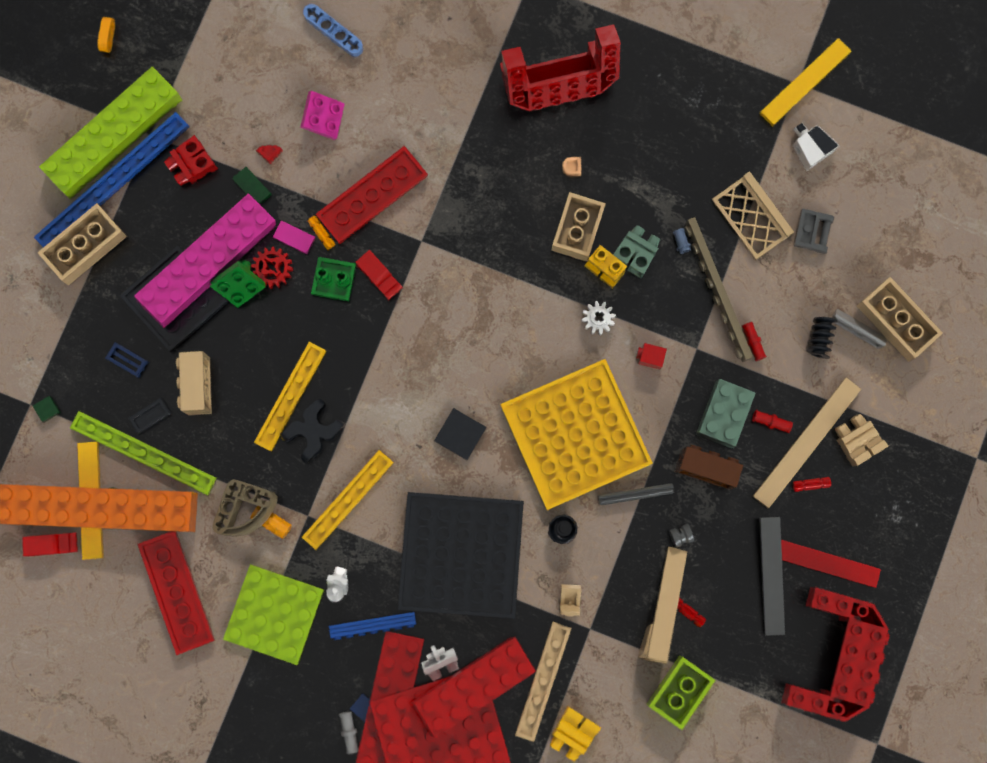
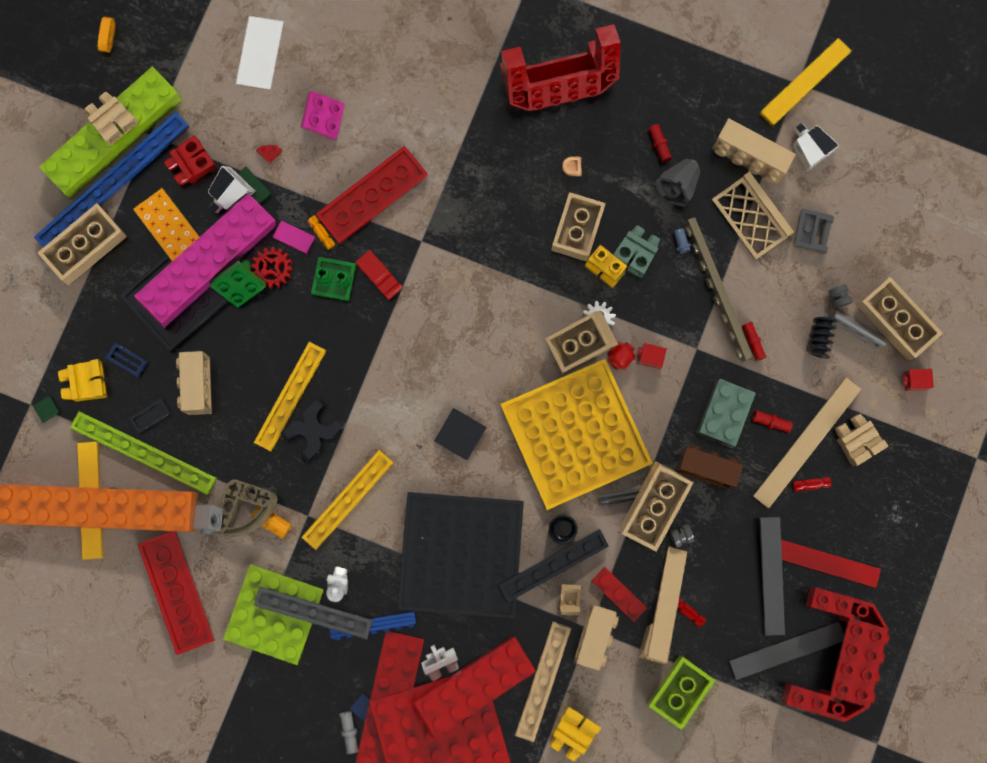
red piece [22,532,78,557] -> none
medium blue beam [303,4,363,57] -> none
none -> yellow hips [58,359,107,402]
none -> tan hips [85,92,138,146]
none -> light orange sticker [133,188,199,261]
none -> light grey brick [193,505,223,535]
none -> white torso [208,166,255,214]
none -> white sticker [236,16,284,89]
none -> dark grey tile [253,586,373,639]
none -> black plate [498,529,609,603]
none -> tan brick [545,310,618,373]
none -> tan brick [574,604,619,671]
none -> red plate [591,567,647,622]
none -> red head [607,342,635,370]
none -> tan brick [619,461,694,552]
none -> red pin [648,124,673,163]
none -> dark grey cone [654,159,701,207]
none -> tan brick [712,119,796,184]
none -> dark grey tile [729,621,844,680]
none -> dark grey wheel [828,284,853,309]
none -> red brick [902,369,934,391]

